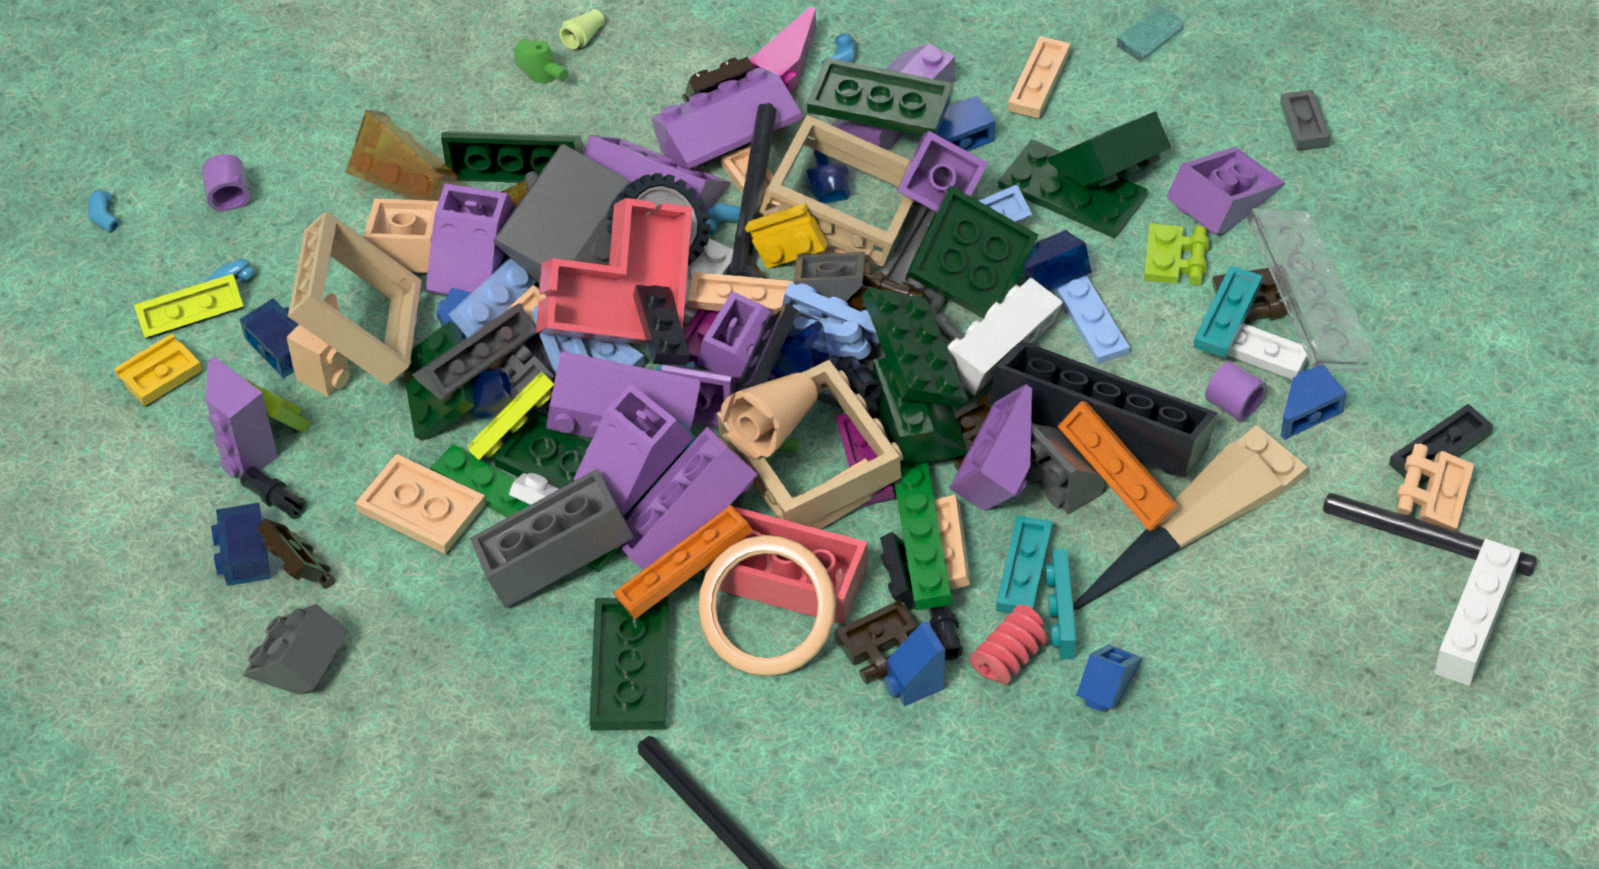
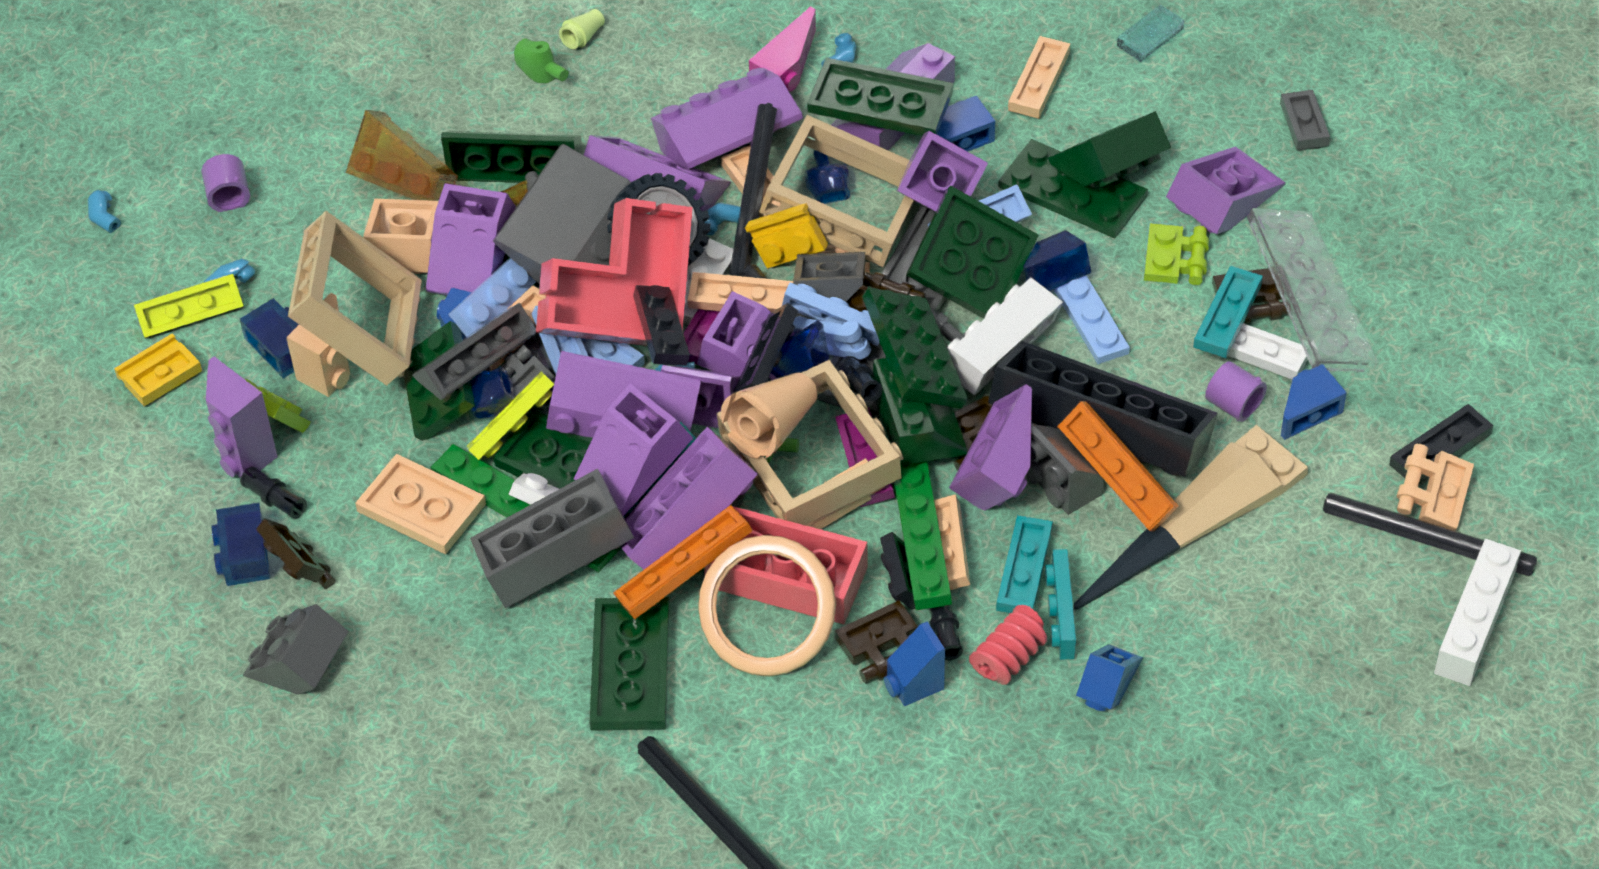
dark brown plate [682,56,753,103] -> none

